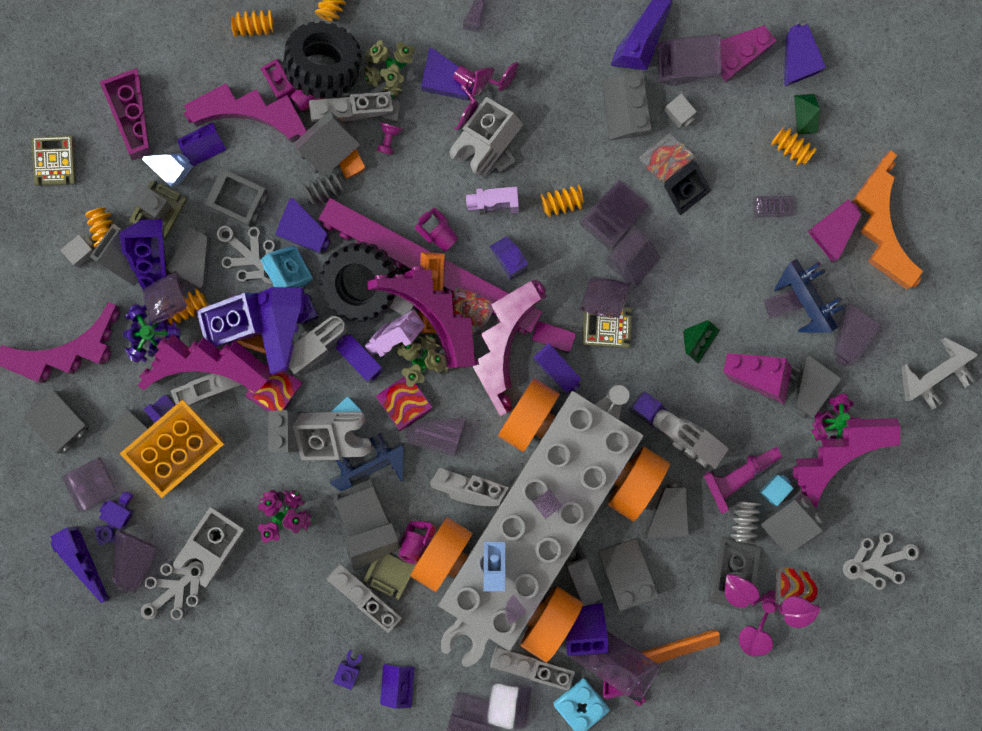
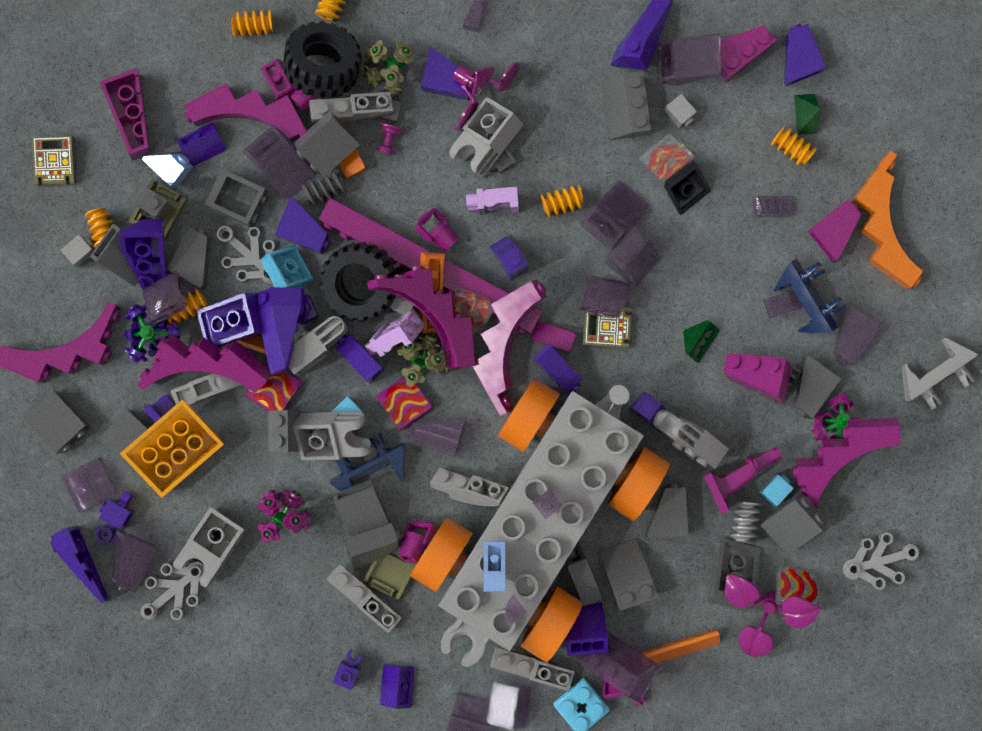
none -> clear purple slope [242,125,315,200]

